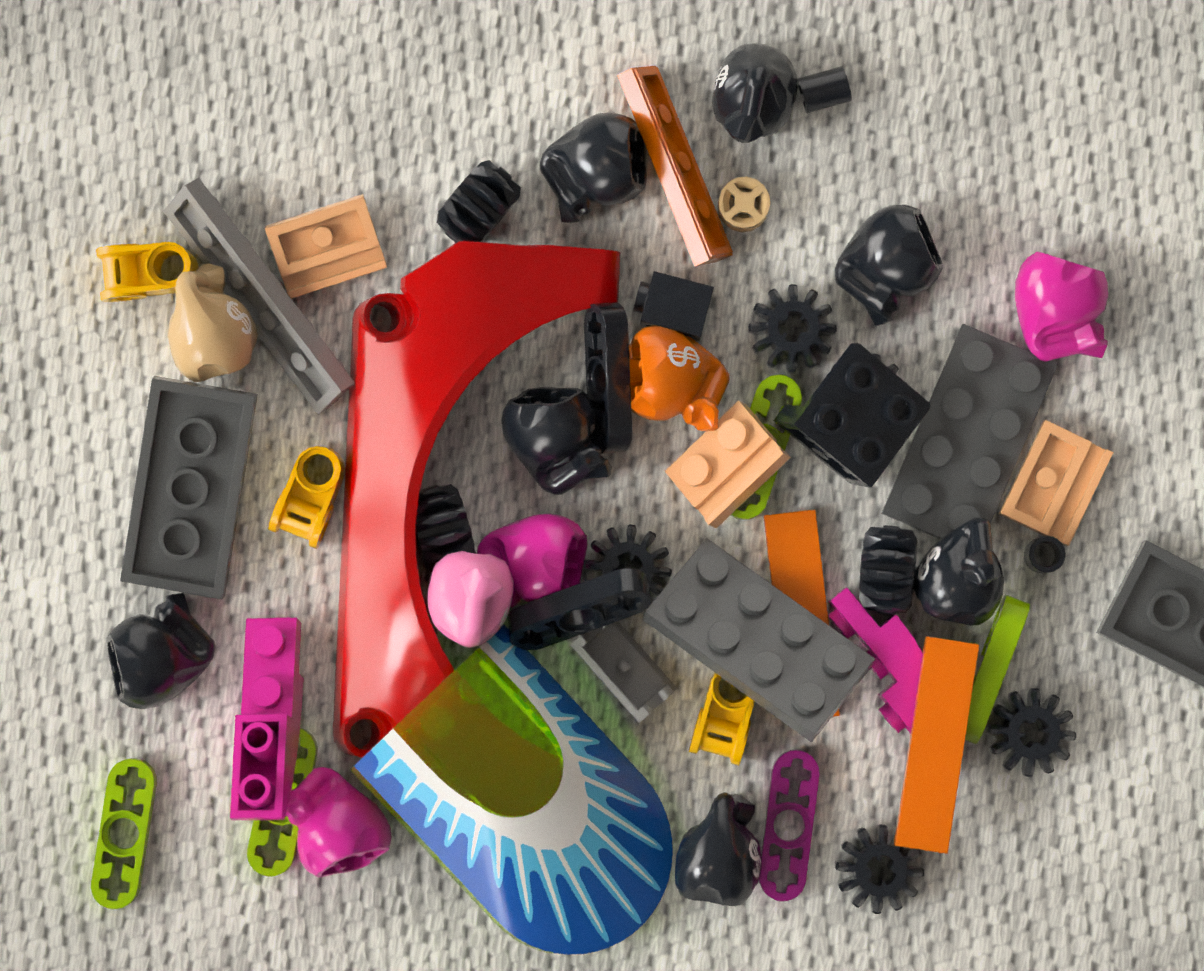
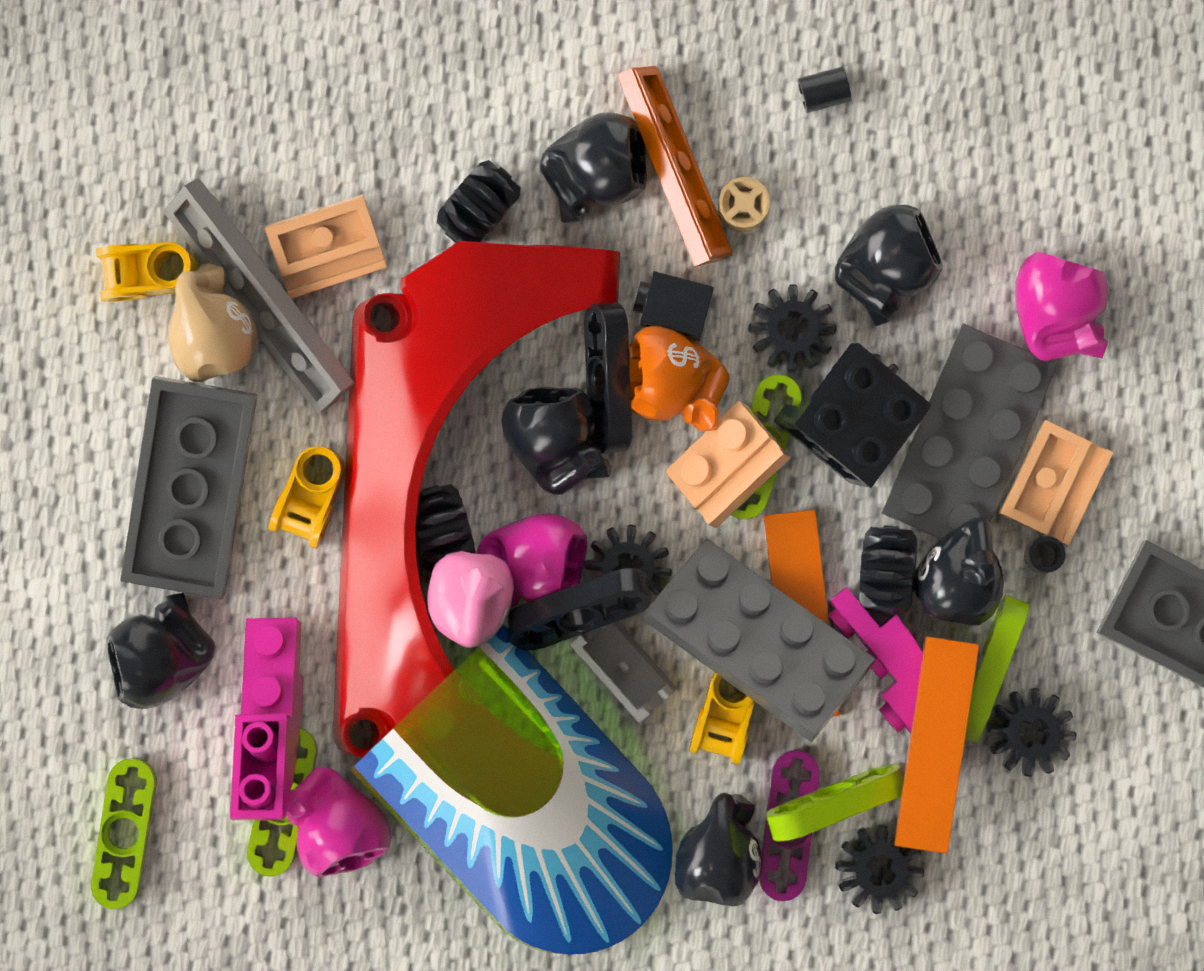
black piece [711,43,798,143] -> none
none -> lime beam [766,764,904,841]

